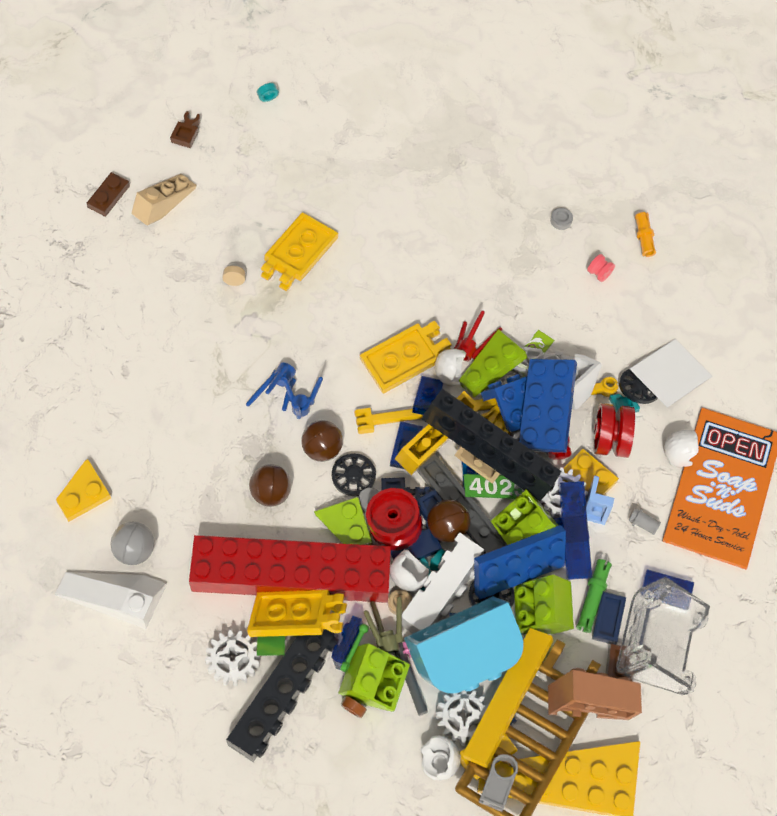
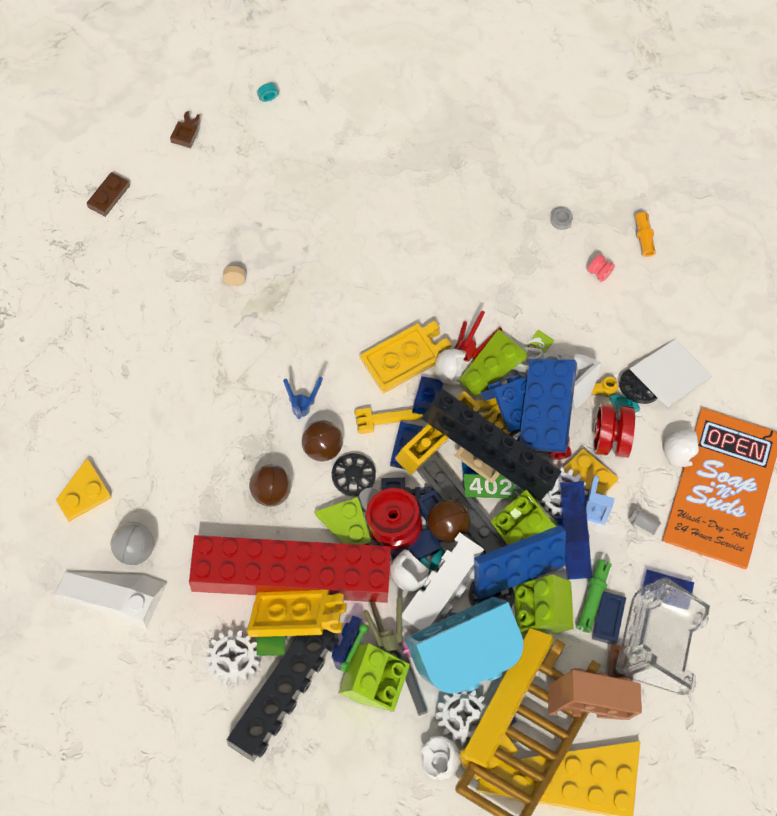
tan slope [131,174,197,225] -> none
blue plant [246,362,296,411] -> none
yellow tile [261,212,338,291] -> none
dark orange tile [341,696,367,718] -> none
tan tile [388,589,412,615] -> none
light grey piece [479,754,518,812] -> none

